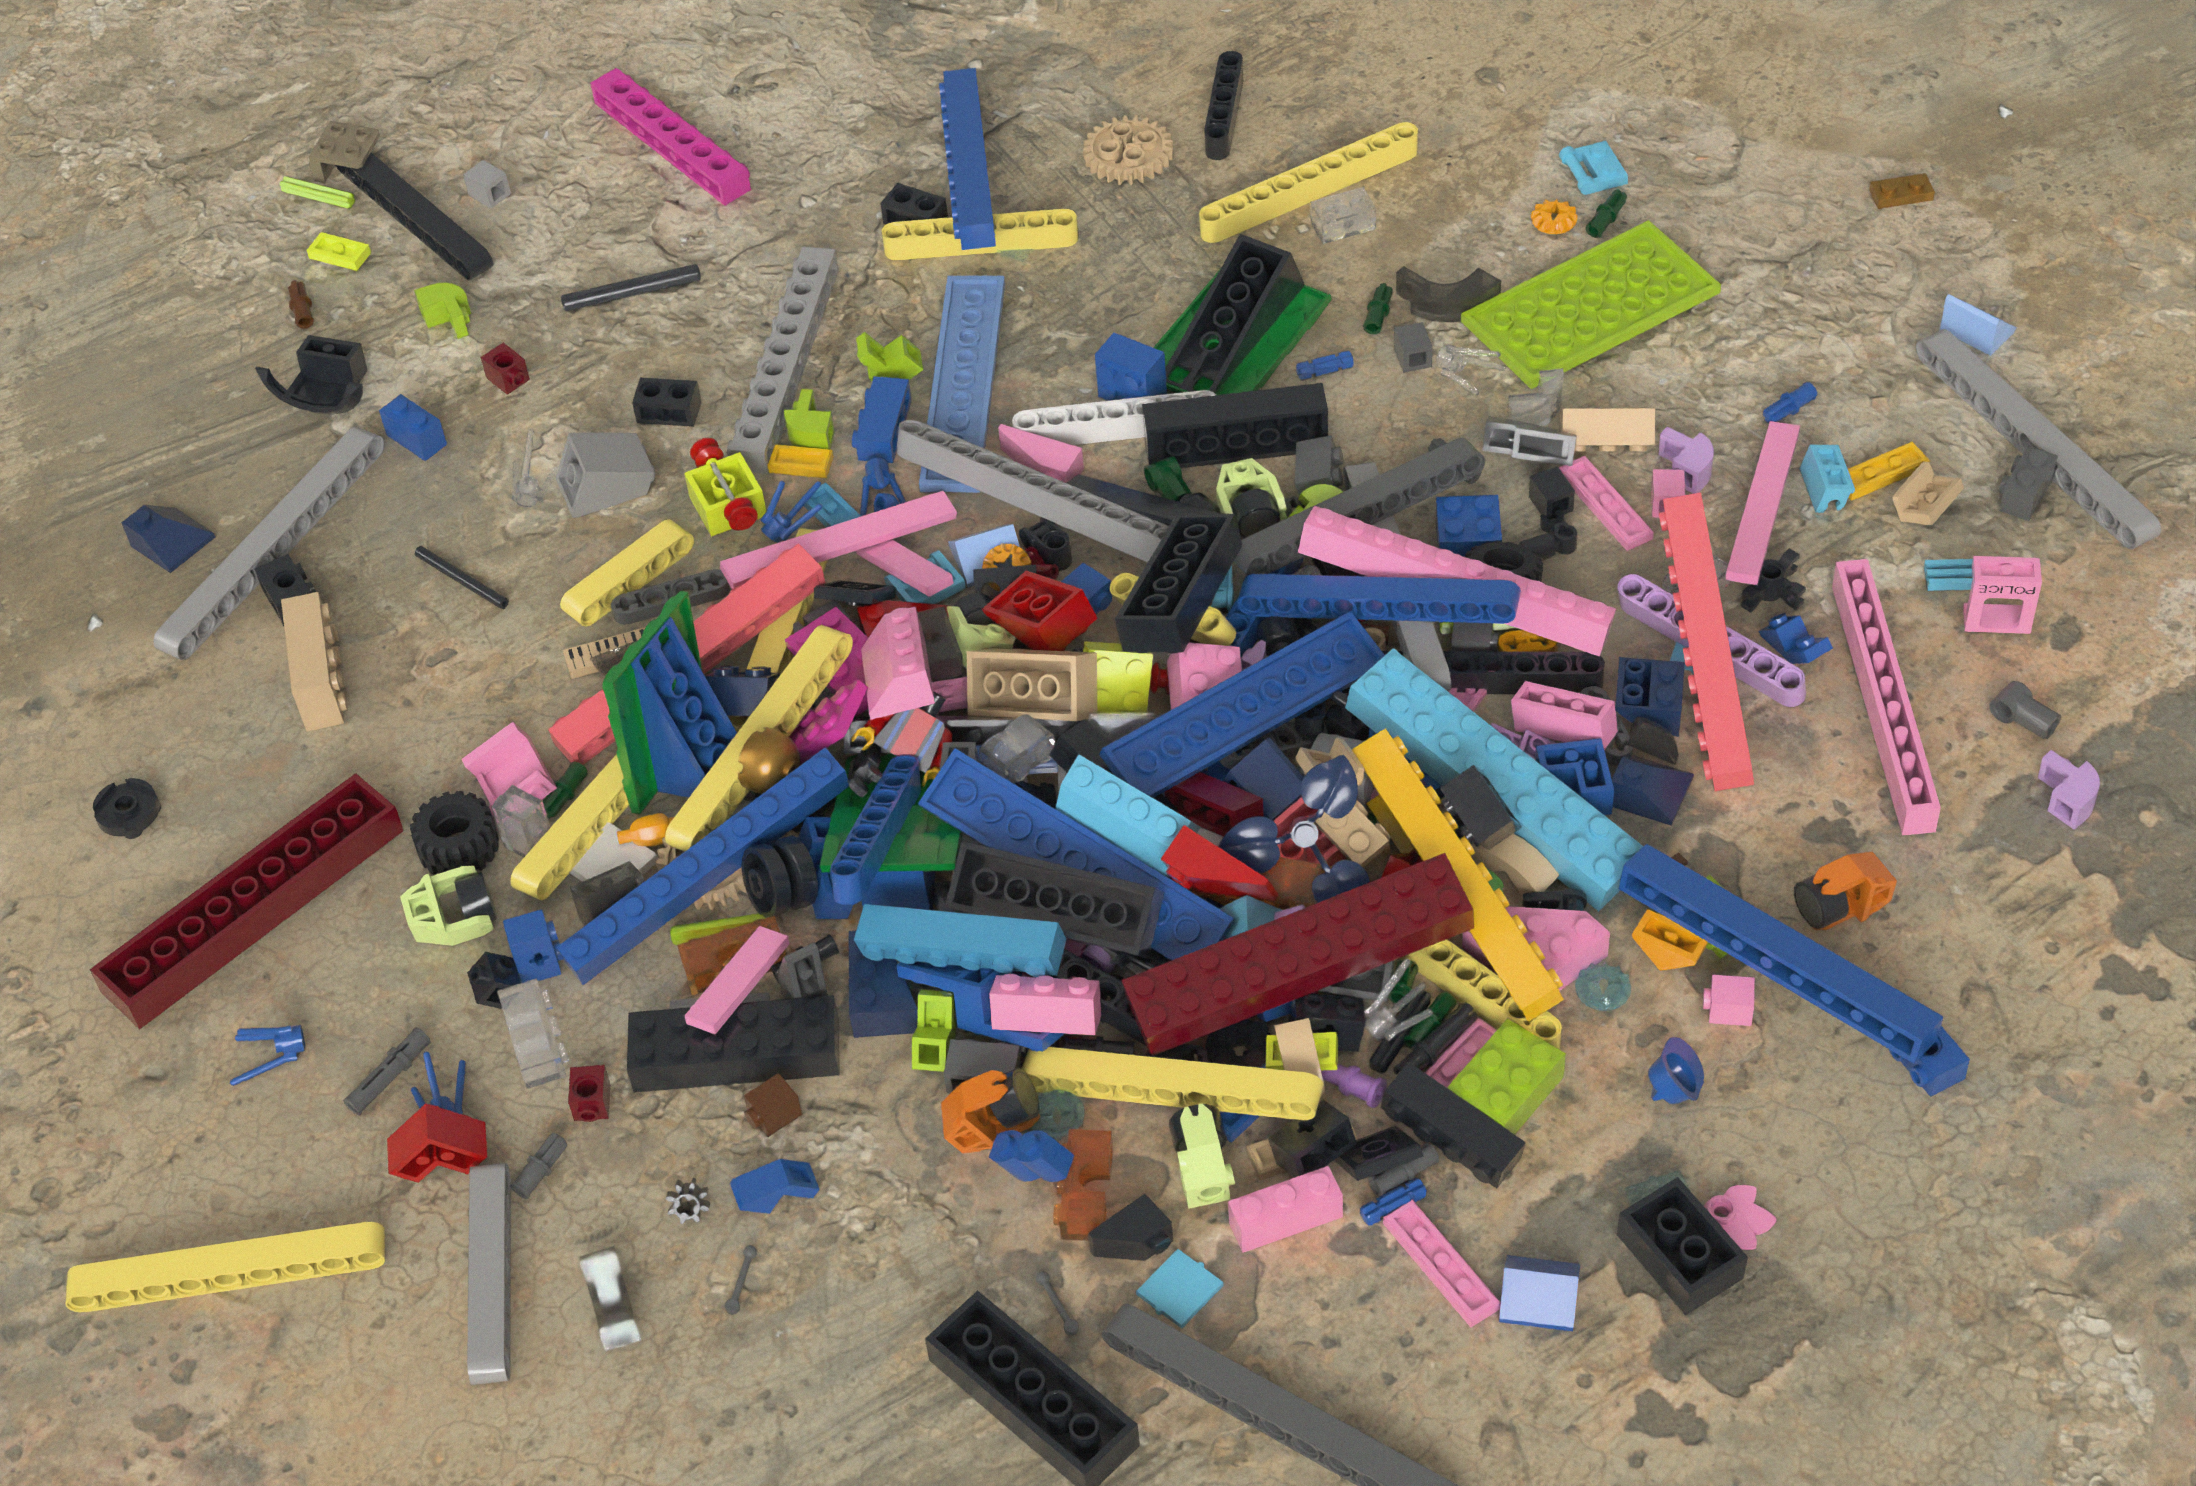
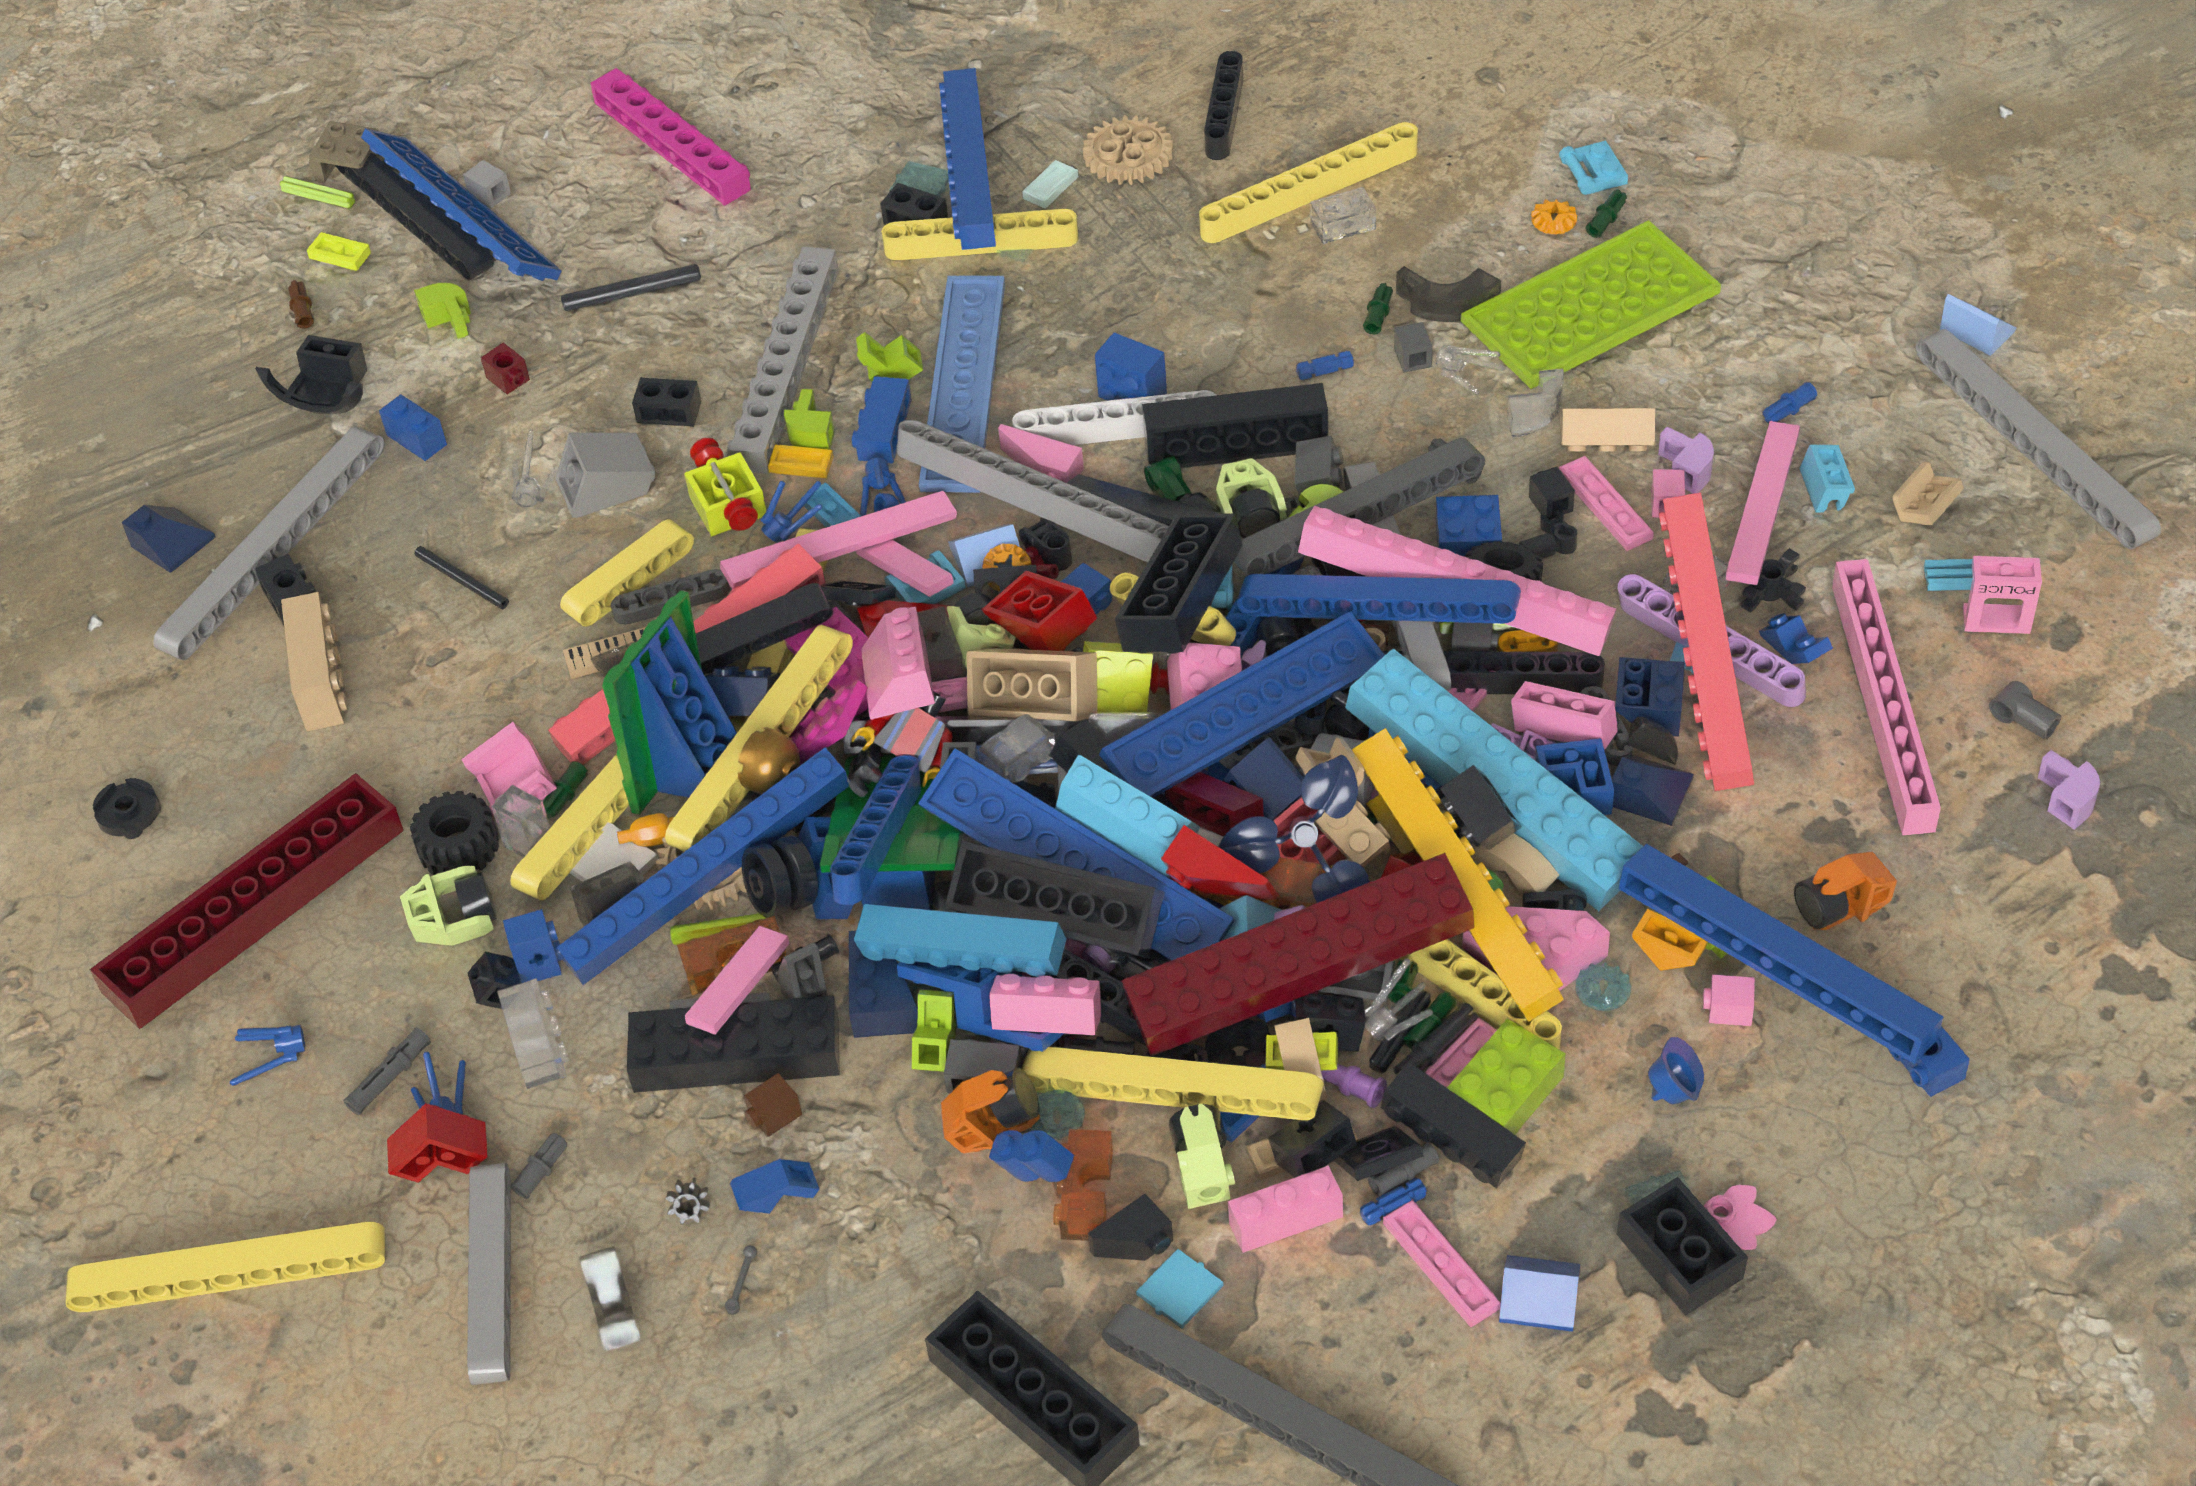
dark red brick [568,1065,611,1122] -> none
dark grey hinge [1036,1271,1079,1335] -> none
black piece [1153,234,1332,395] -> none
dark grey slope [1482,416,1577,466] -> none
yellow tile [1848,441,1930,501] -> none
pearl gold plate [1869,173,1935,209] -> none
dark grey brick [1999,445,2058,521] -> none
none -> blue plate [361,128,562,281]
none -> black beam [696,583,834,675]
none -> clear light blue piece [889,161,949,196]
none -> light aqua tile [1022,160,1078,209]

